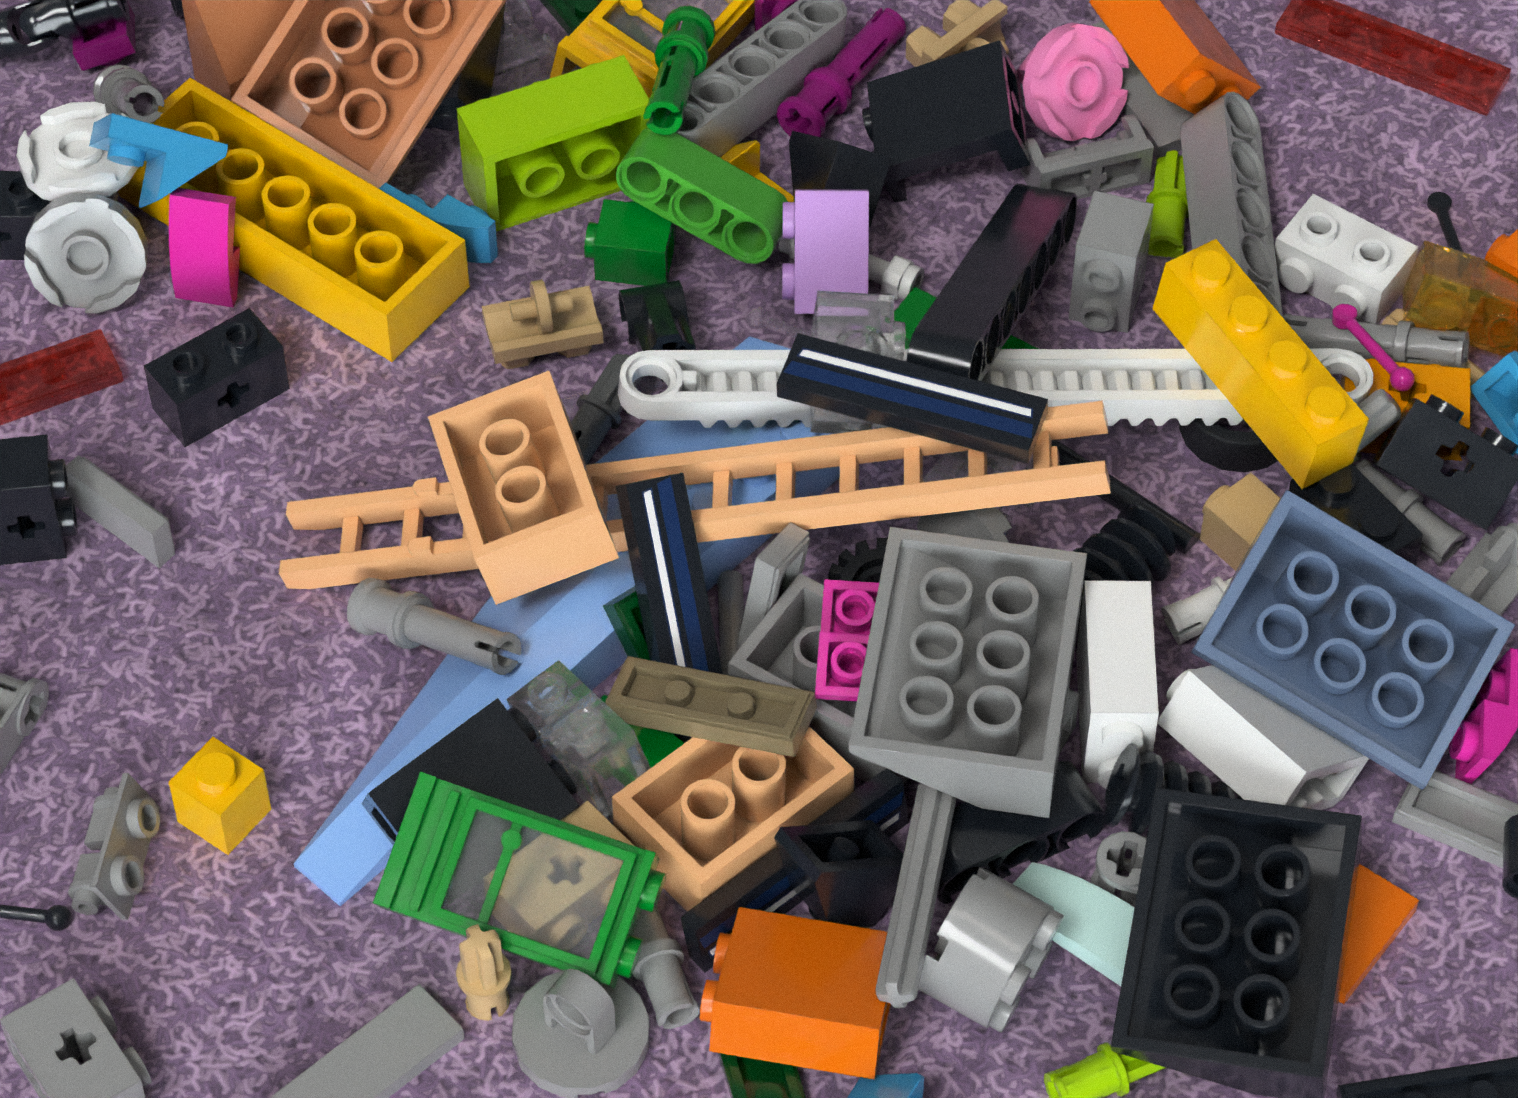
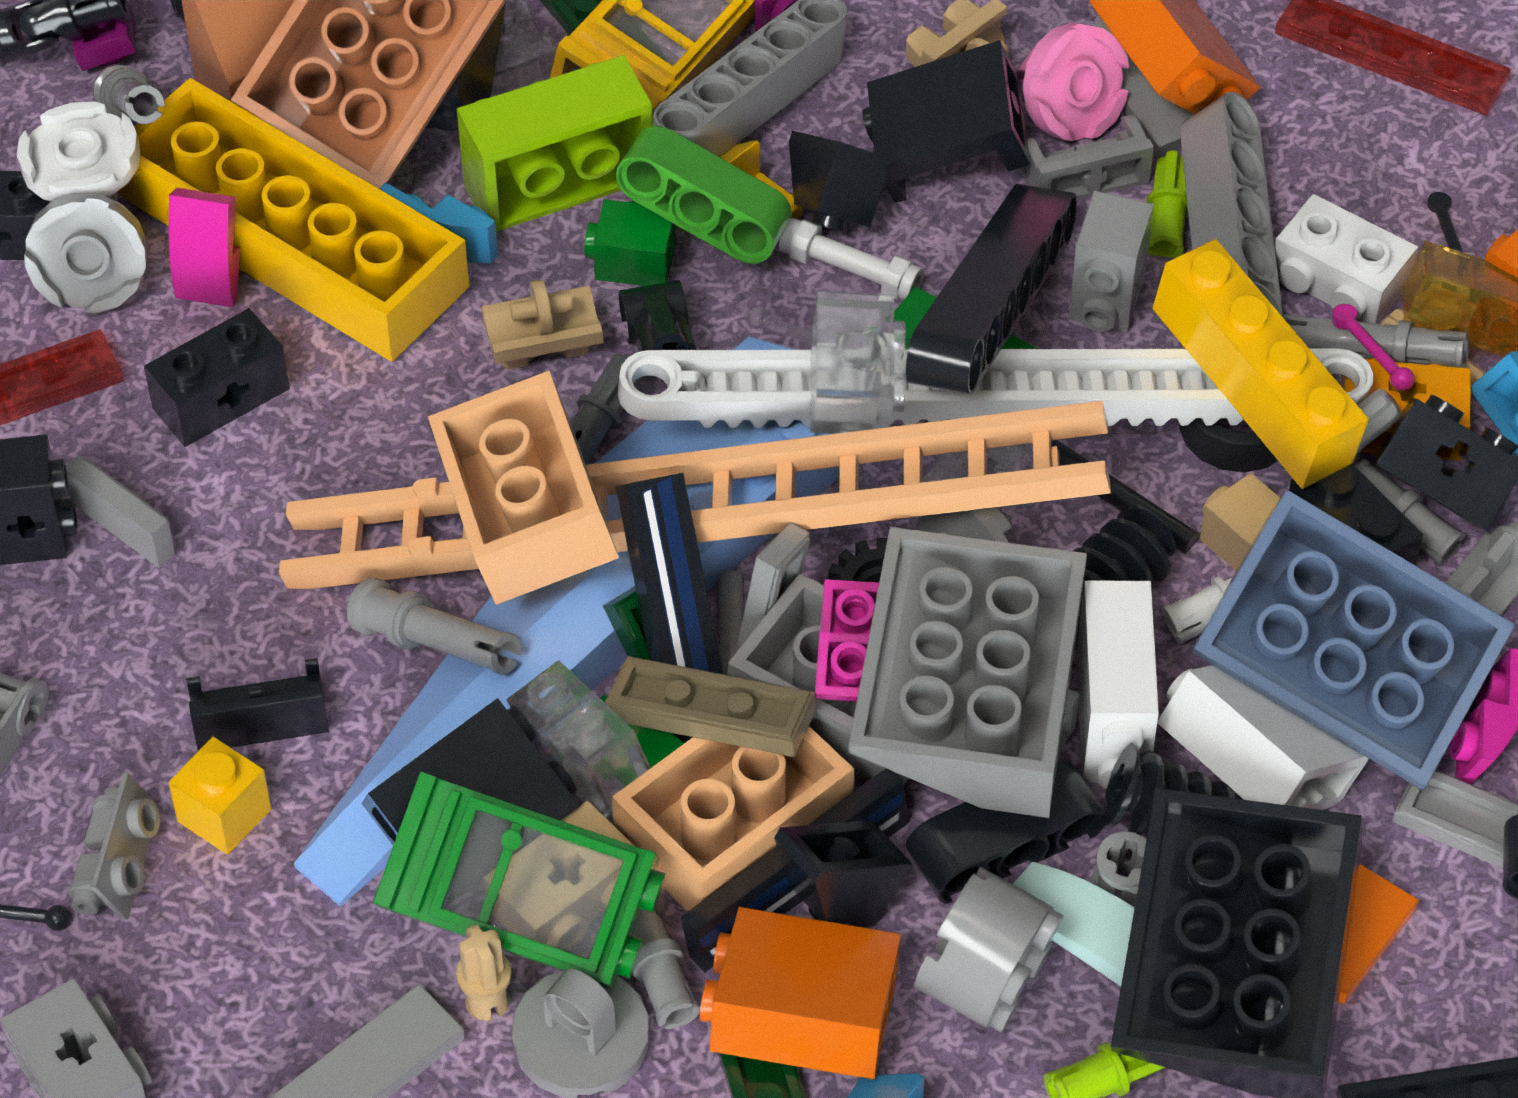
dark azure slope [89,113,228,208] -> none
green pin [643,6,715,135] -> none
magenta pin [776,8,907,137] -> none
black tile [776,333,1048,464] -> none
lavender brick [782,189,869,314] -> none
light grey axle [875,783,957,1009] -> none
none -> black hinge [186,658,329,751]

